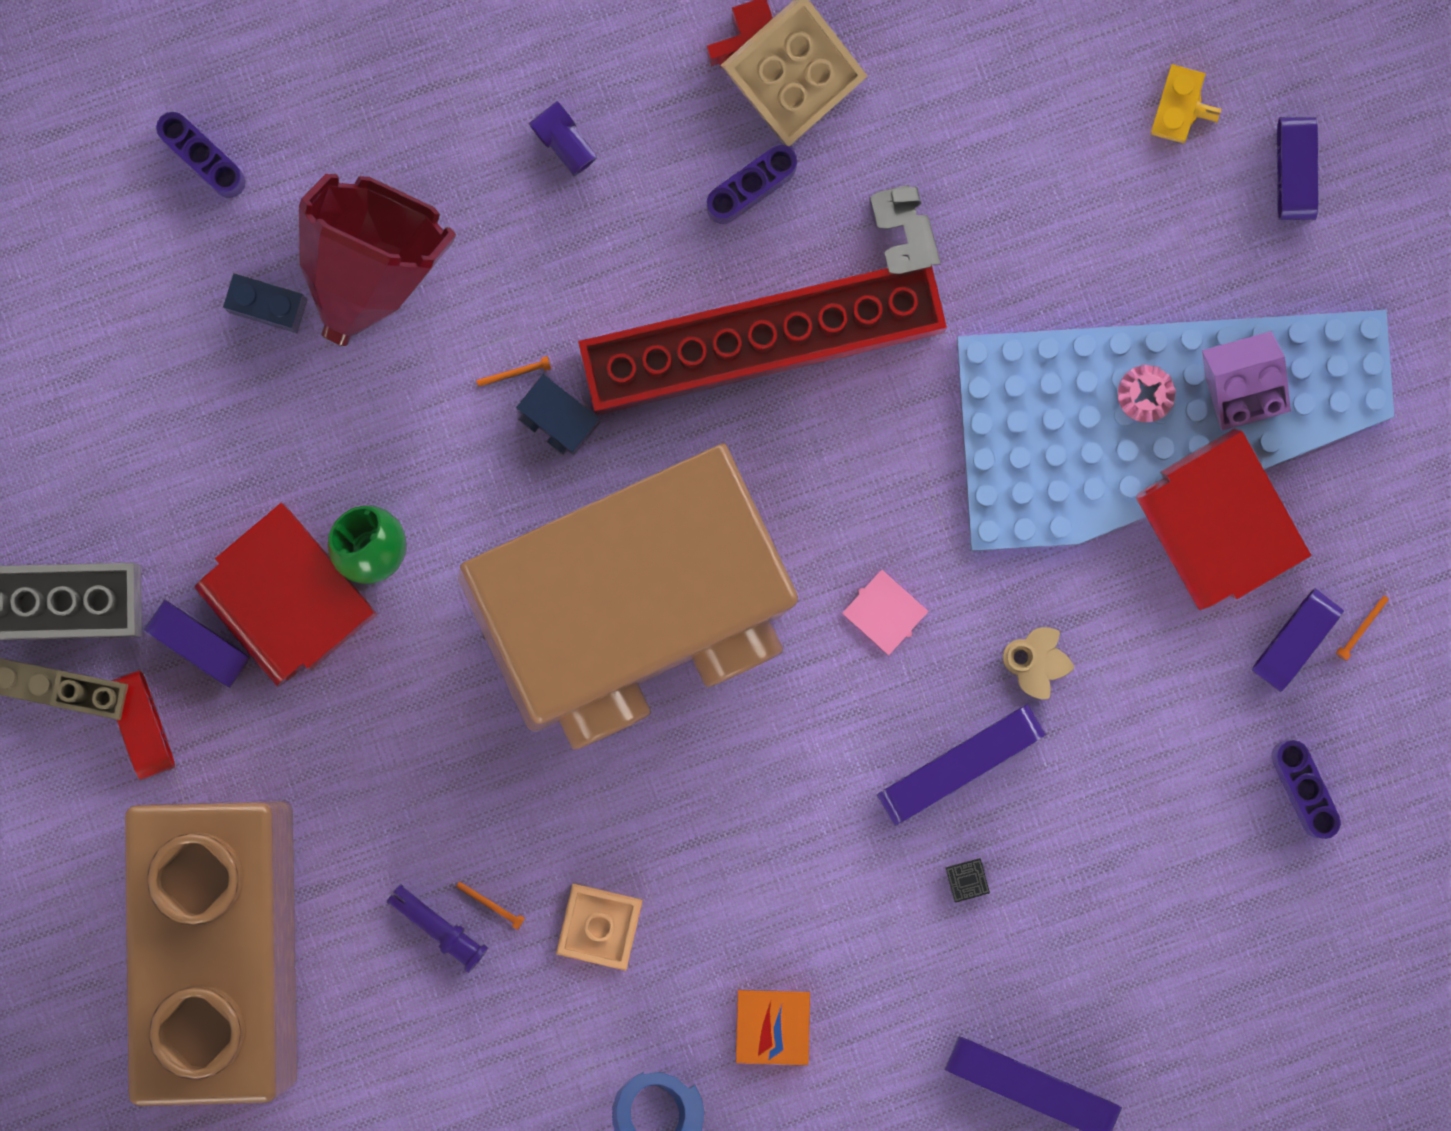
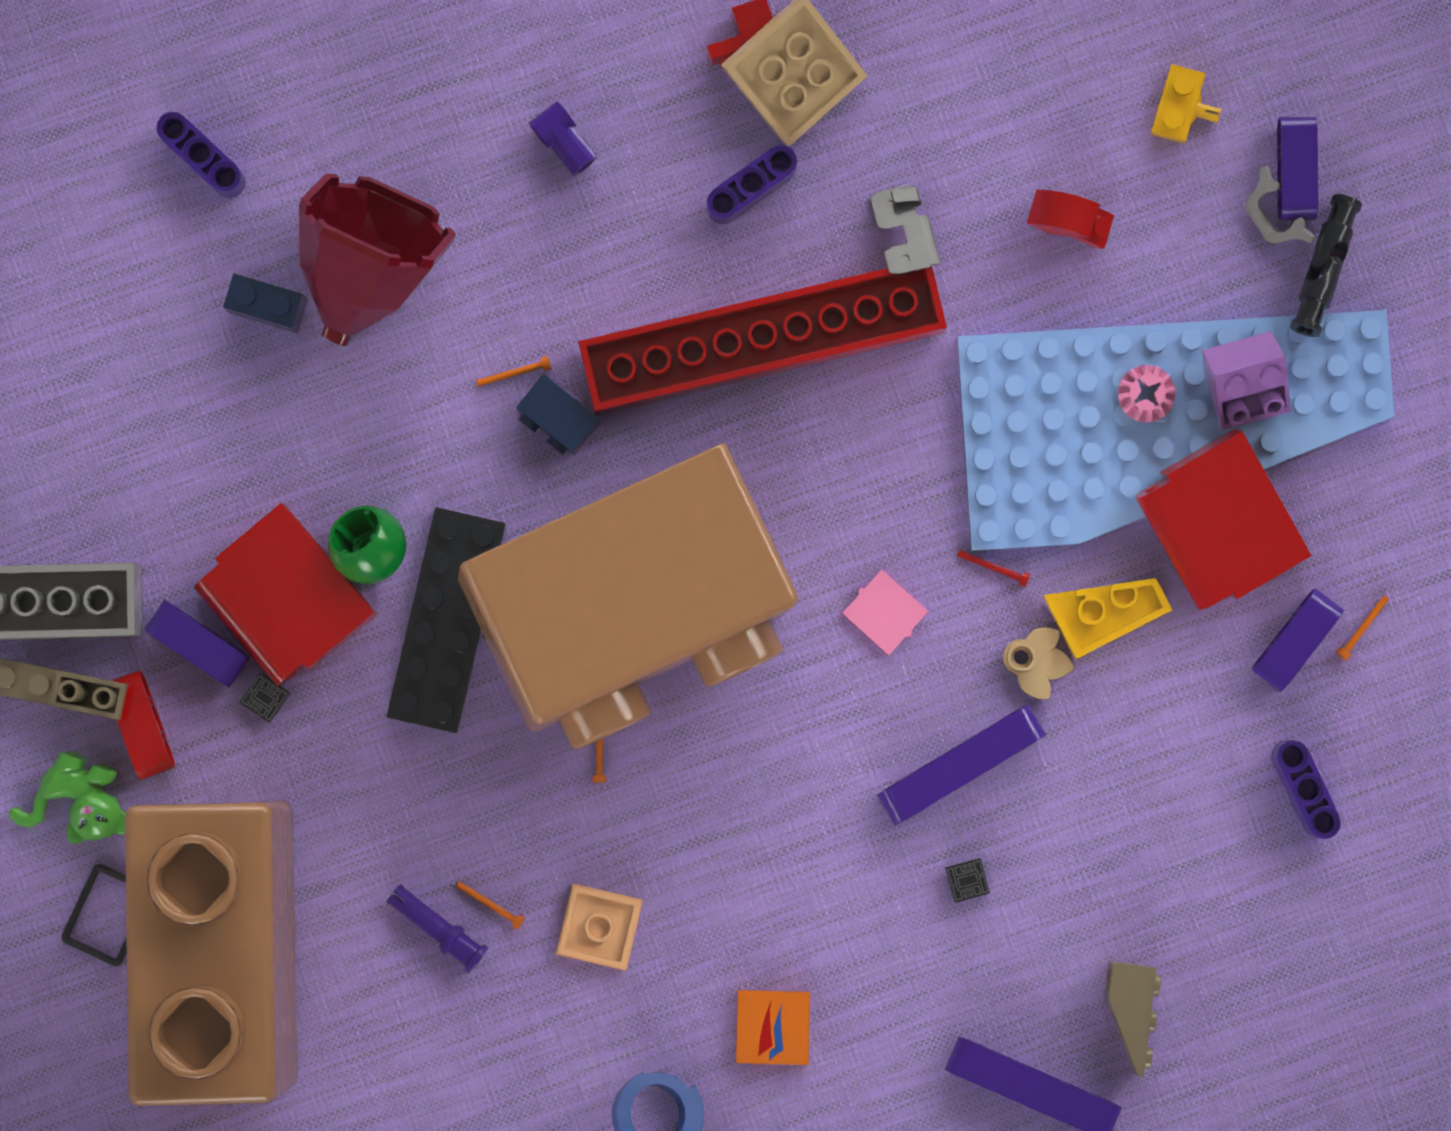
none -> bright green animal [9,750,126,844]
none -> black piece [61,864,127,966]
none -> black tile [239,673,291,723]
none -> black plate [386,507,506,734]
none -> orange piece [592,738,606,783]
none -> red piece [957,549,1031,587]
none -> red brick [1027,189,1115,249]
none -> yellow wing [1042,578,1172,660]
none -> dark tan slope [1105,960,1161,1077]
none -> light grey helmet [1245,165,1315,244]
none -> black piece [1290,194,1362,337]

